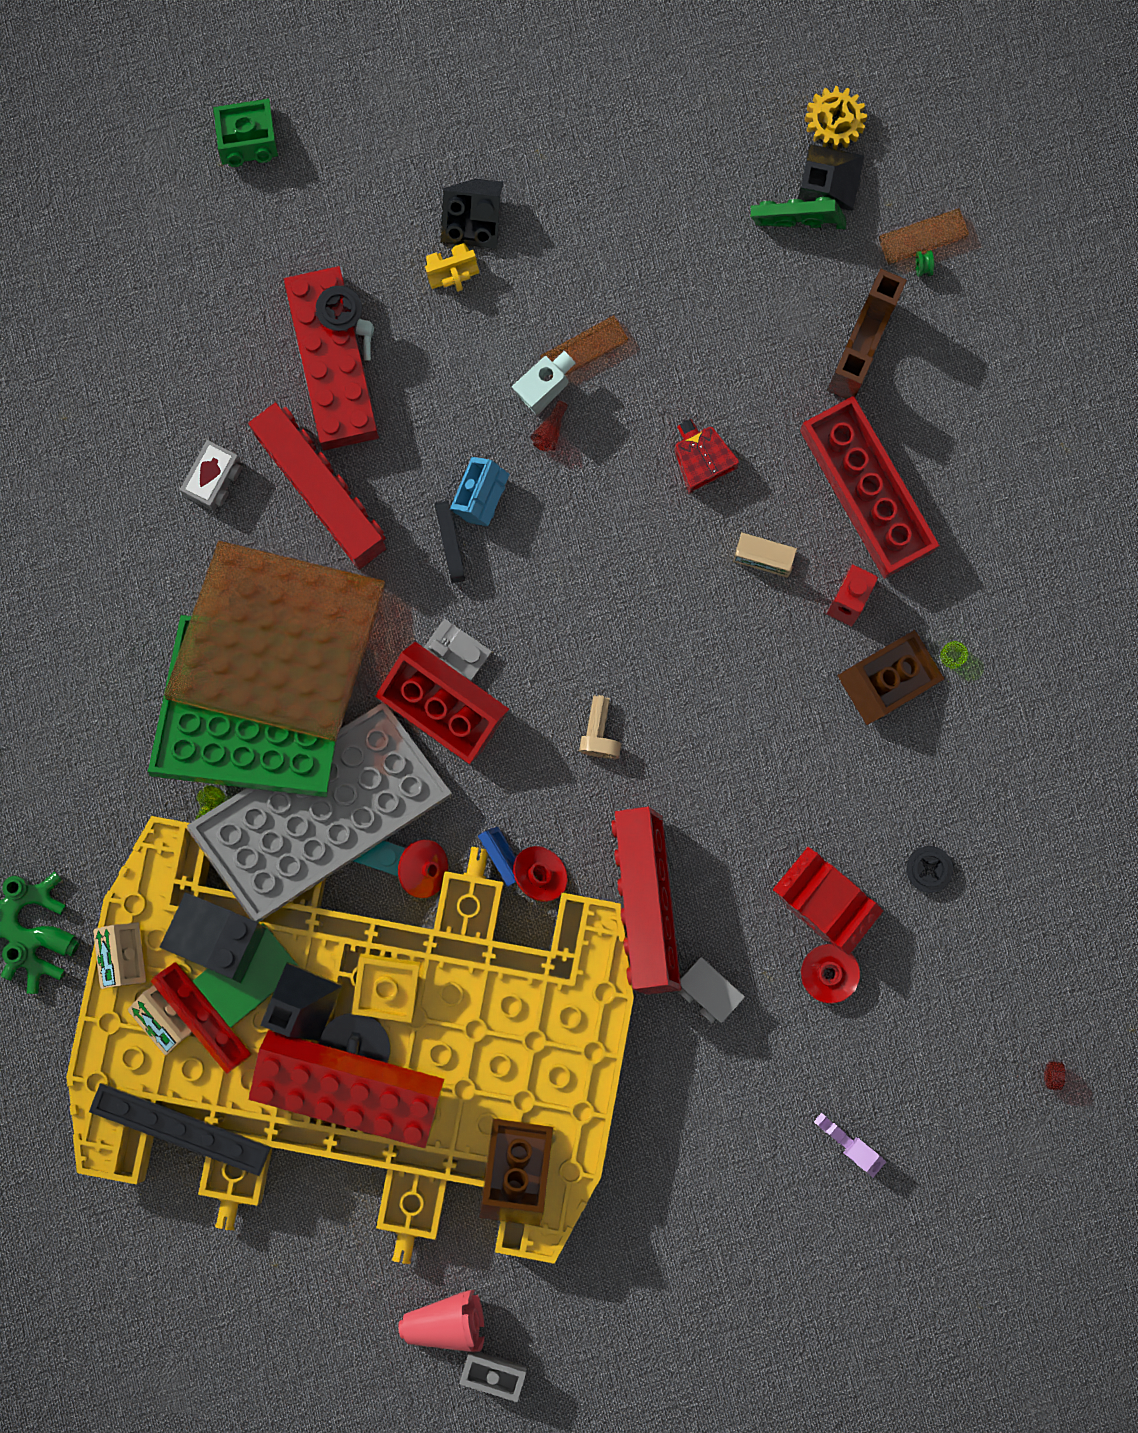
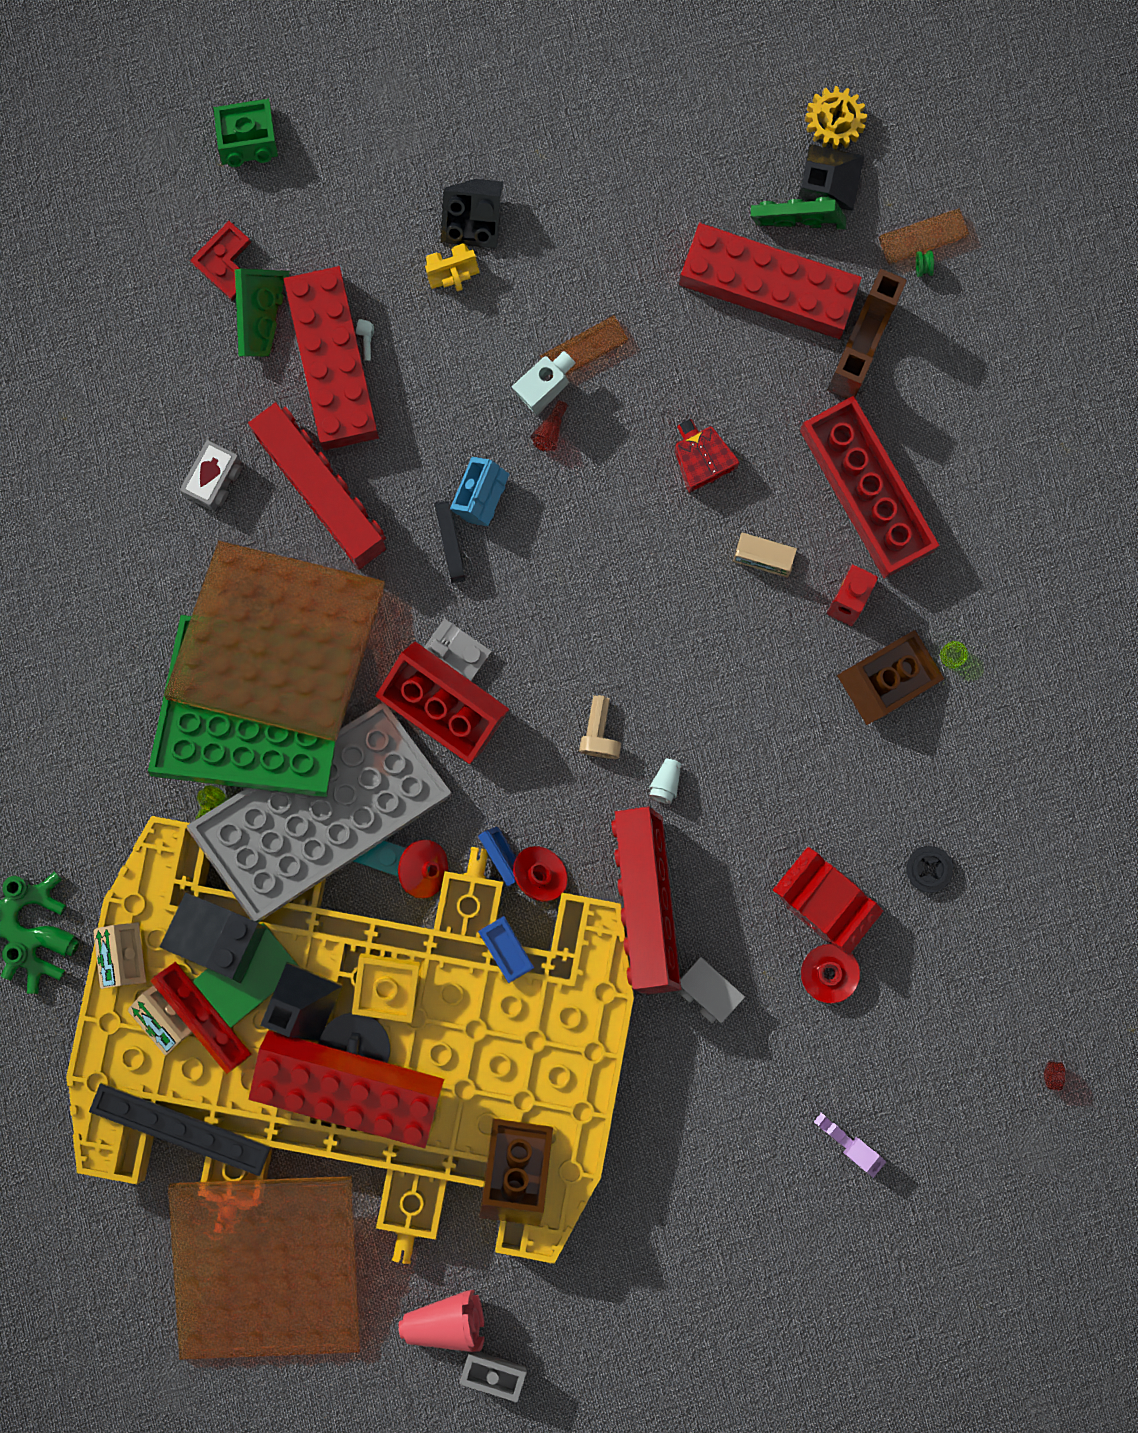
black gear [316,286,362,332] -> none
none -> clear orange plate [168,1176,361,1360]
none -> red plate [190,221,251,301]
none -> green wing [235,268,290,357]
none -> blue tile [478,916,534,983]
none -> light aqua cone [649,758,681,804]
none -> red brick [679,223,862,339]

